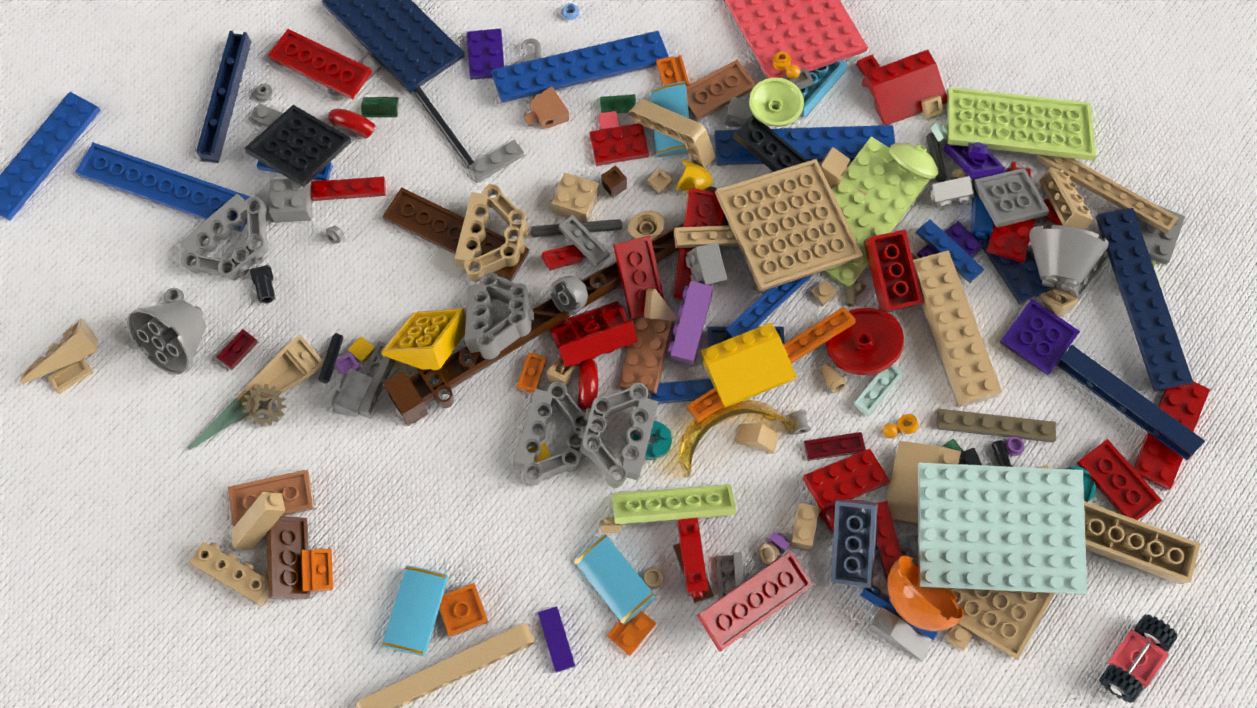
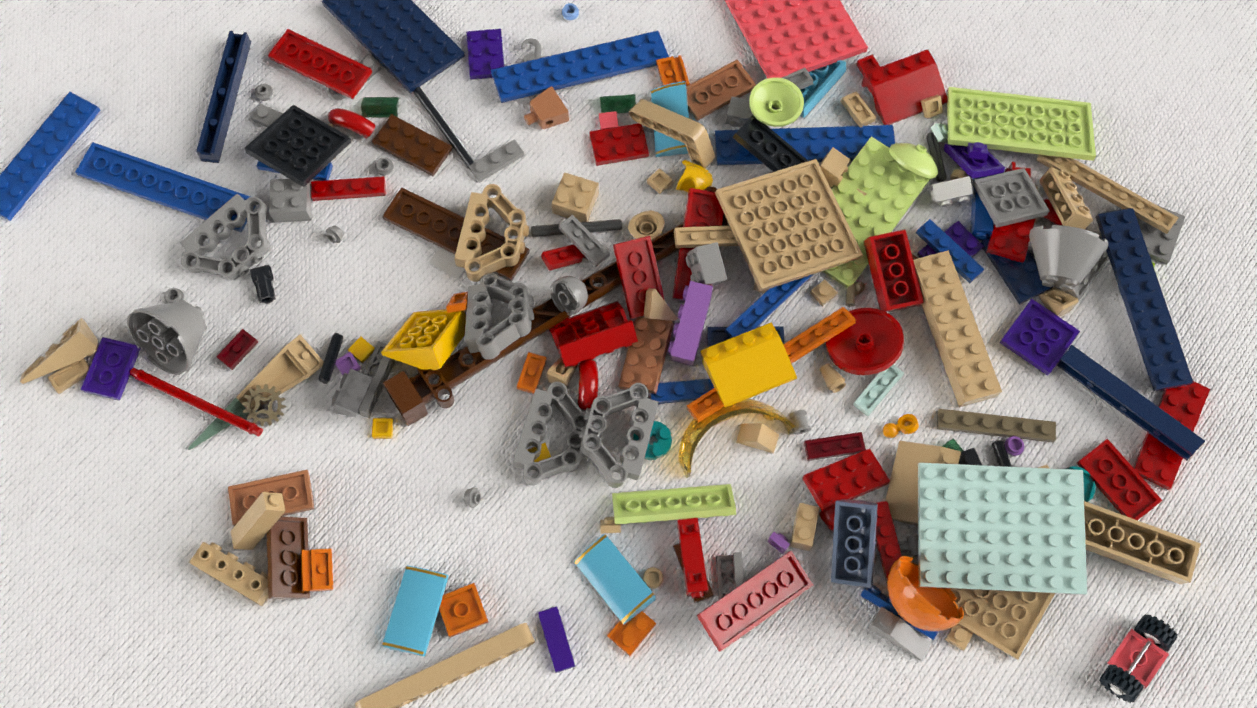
reddish brown brick [601,165,627,198] -> none
tan tile [758,543,780,564] -> none
light orange plate [773,52,800,79] -> none
none -> dark purple plate [81,337,141,401]
none -> red piece [130,368,263,436]
none -> reddish brown plate [372,114,453,176]
none -> yellow tile [372,418,393,439]
none -> light grey plate [375,157,394,175]
none -> orange tile [446,291,468,313]
none -> light grey plate [464,487,481,508]
none -> tan plate [840,91,876,128]

